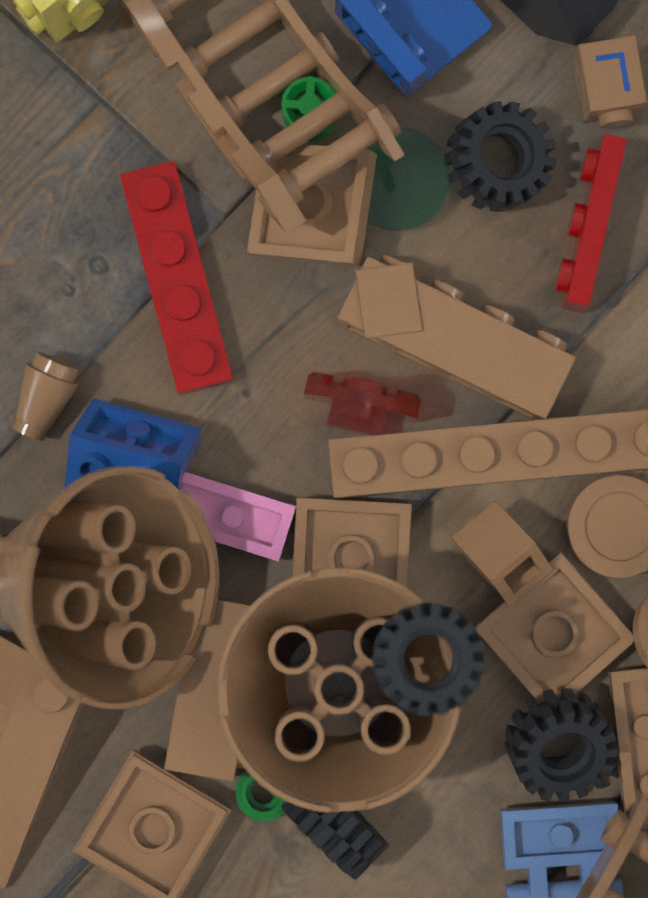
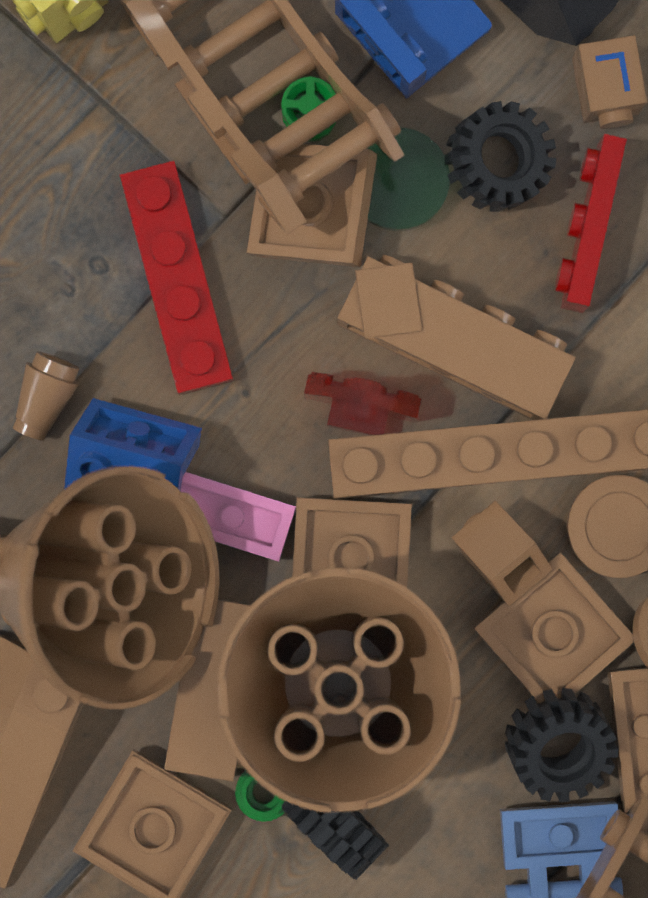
black tyre [372,603,486,716] -> none

